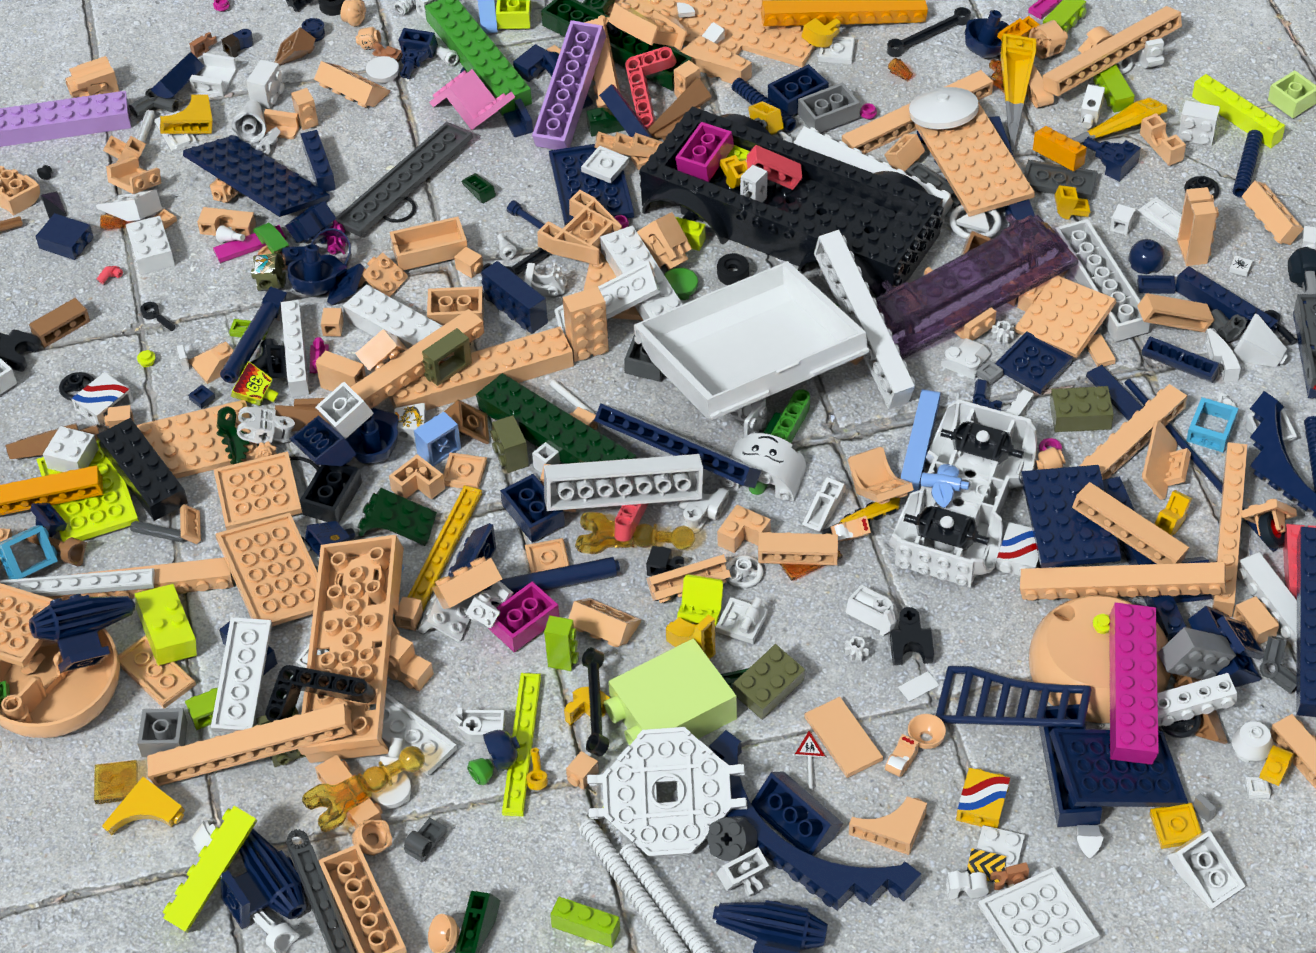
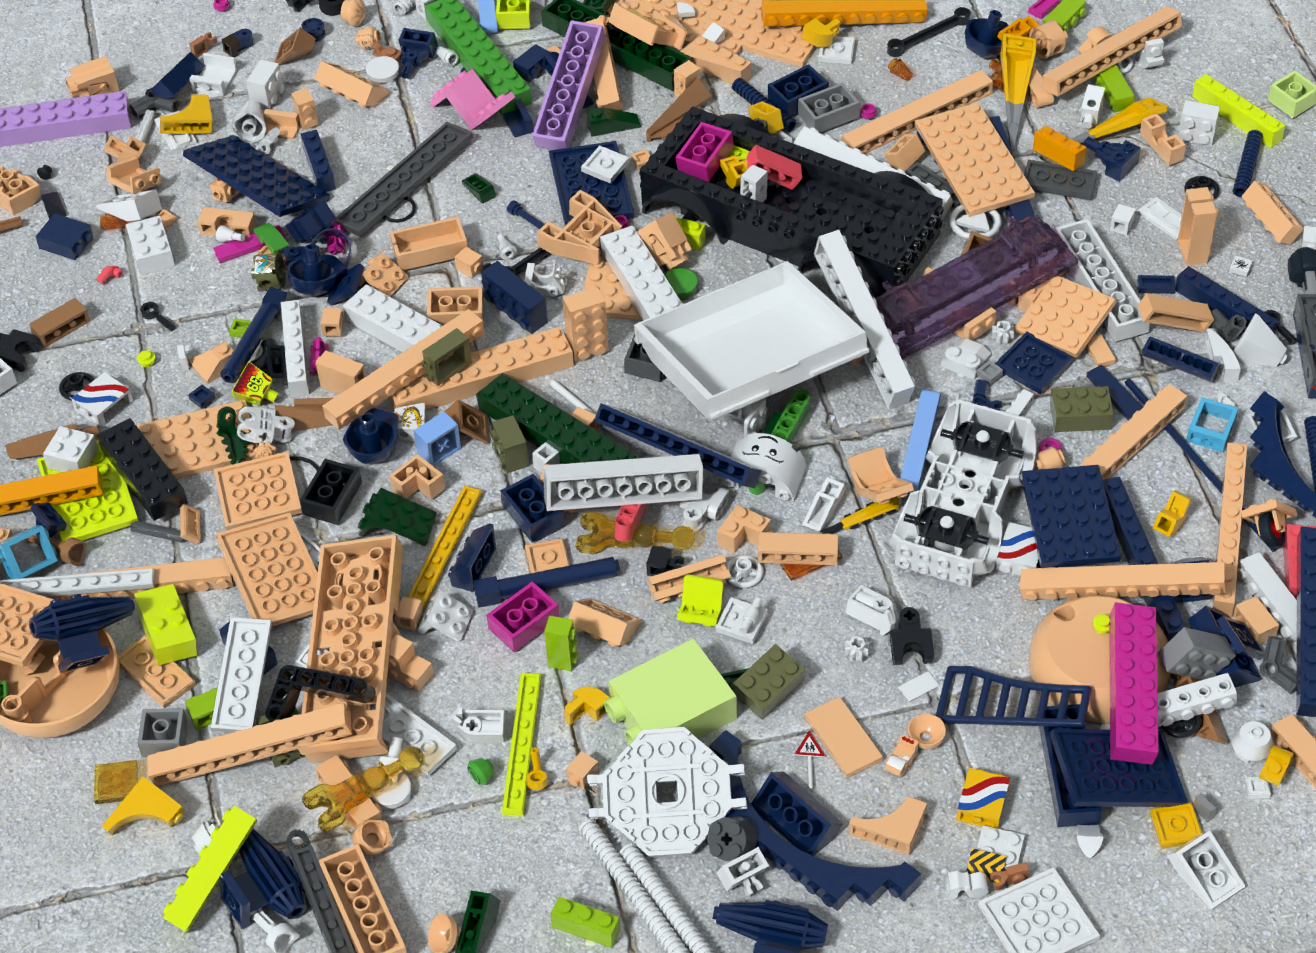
light nougat brick [105,405,134,428] -> none
dark blue slope [289,415,356,466] -> none
dark blue torso [305,521,355,557] -> none
white brick [316,382,374,439] -> none
light nougat brick [355,329,407,372] -> none
dark grey plate [404,817,447,862] -> none
light nougat brick [432,557,502,609] -> none
light nougat tile [443,452,487,489] -> none
white tile [465,581,513,628] -> none
dark blue cylinder [483,730,520,772] -> none
white plate [554,261,660,337] -> none
black piece [582,647,609,757] -> none
light nougat slope [594,131,663,157] -> none
dark blue tile [599,84,653,138] -> none
coral beam [625,47,676,129] -> none
yellow arch [666,614,716,660] -> none
black tyre [717,253,749,285] -> none
light nougat leg [831,516,871,542] -> none
white dish [909,87,979,129] -> none
light blue plant [921,464,969,508] -> none
yellow brick [1055,185,1090,220] -> none
light nougat brick [1072,482,1189,564] -> none
dark blue cylinder [1128,239,1165,274] -> none
light nougat bracket [1142,420,1191,500] -> none

